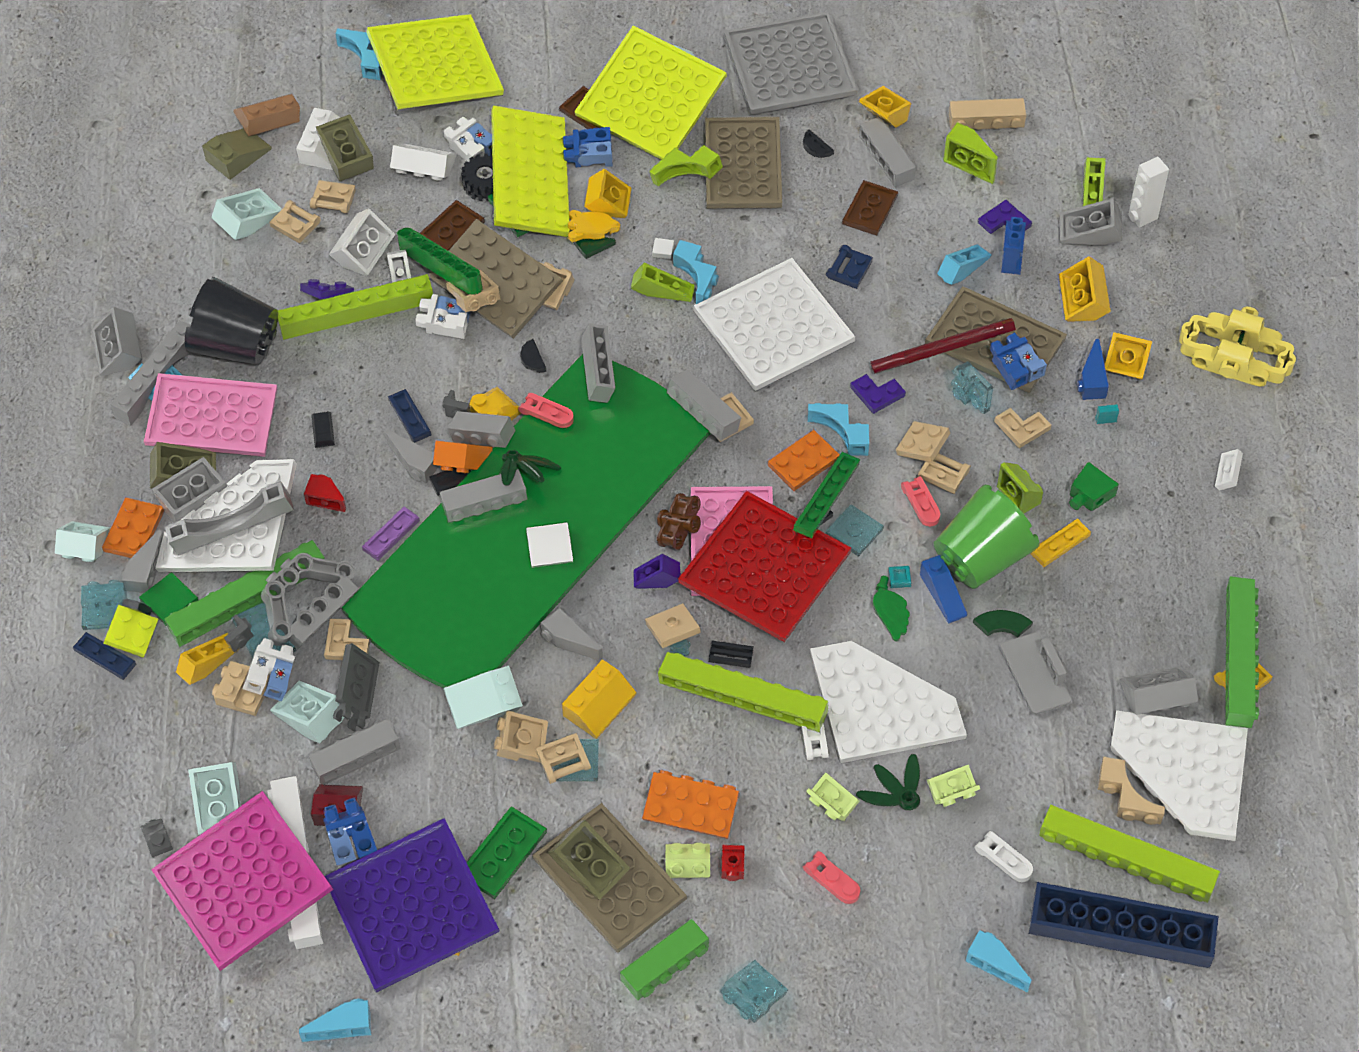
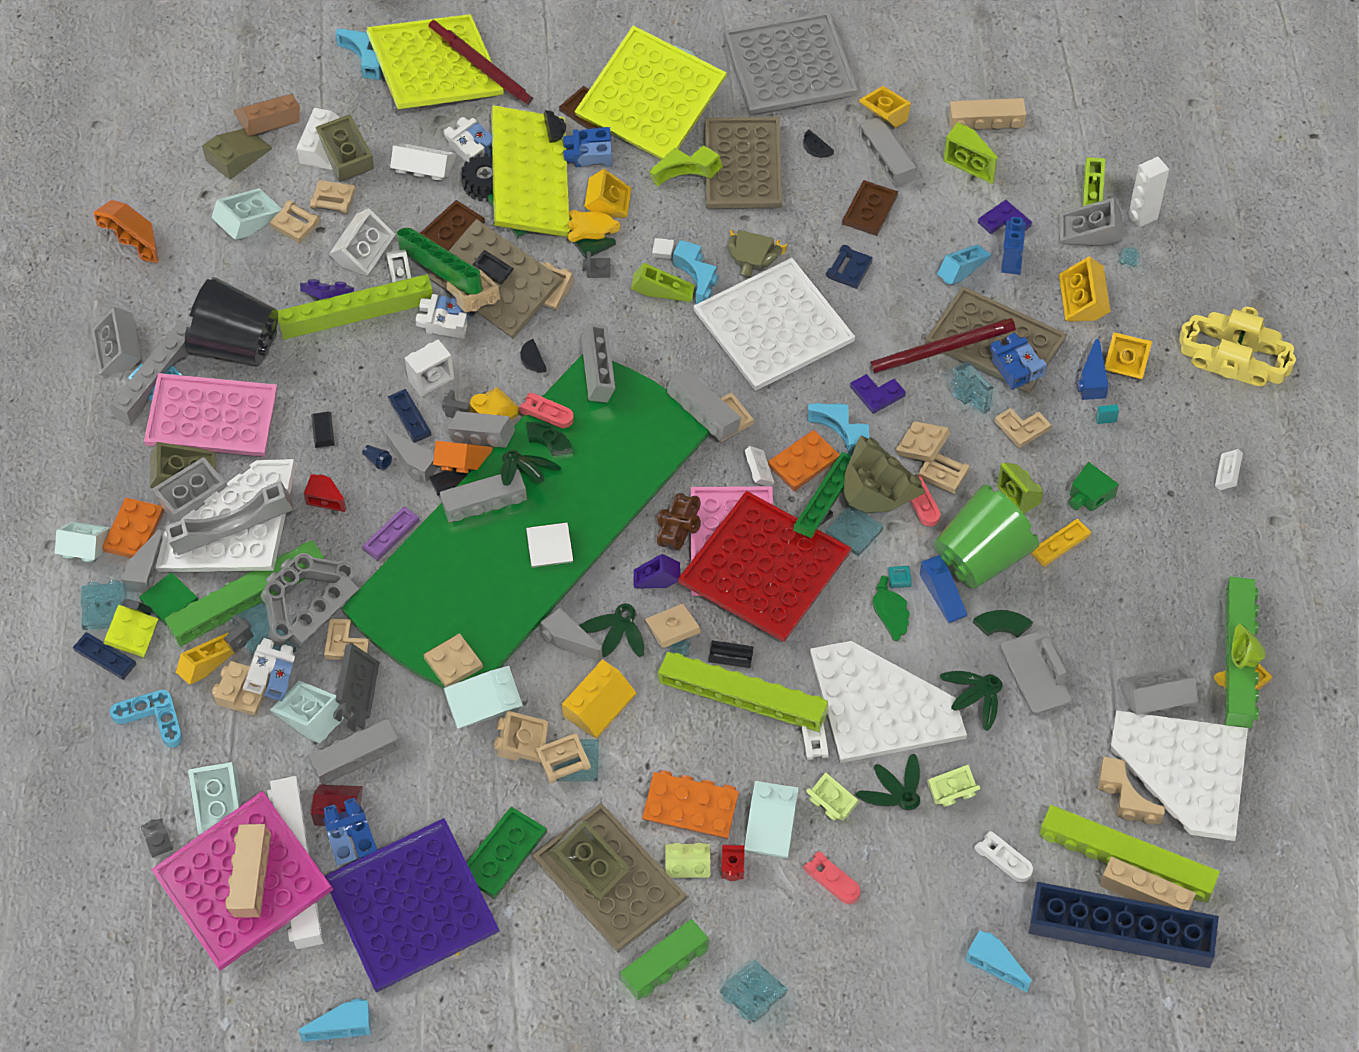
none -> orange brick [93,200,159,263]
none -> medium azure beam [110,690,183,748]
none -> tan brick [226,824,271,918]
none -> dark blue cone [362,445,392,469]
none -> white brick [405,339,454,397]
none -> tan plate [424,633,483,687]
none -> dark red piece [428,19,533,105]
none -> black tile [473,250,514,284]
none -> dark green tile [526,422,572,456]
none -> black tile [544,110,566,143]
none -> dark green plant [579,603,644,657]
none -> dark grey bracket [583,252,611,278]
none -> olive torso [728,230,787,278]
none -> white plate [745,446,774,486]
none -> light aqua slope [745,781,799,858]
none -> olive brick [844,435,925,513]
none -> dark green plant [940,671,1003,731]
none -> tan brick [1100,857,1196,910]
none -> clear light blue plate [1119,247,1140,267]
none -> lime hat [1231,623,1266,669]

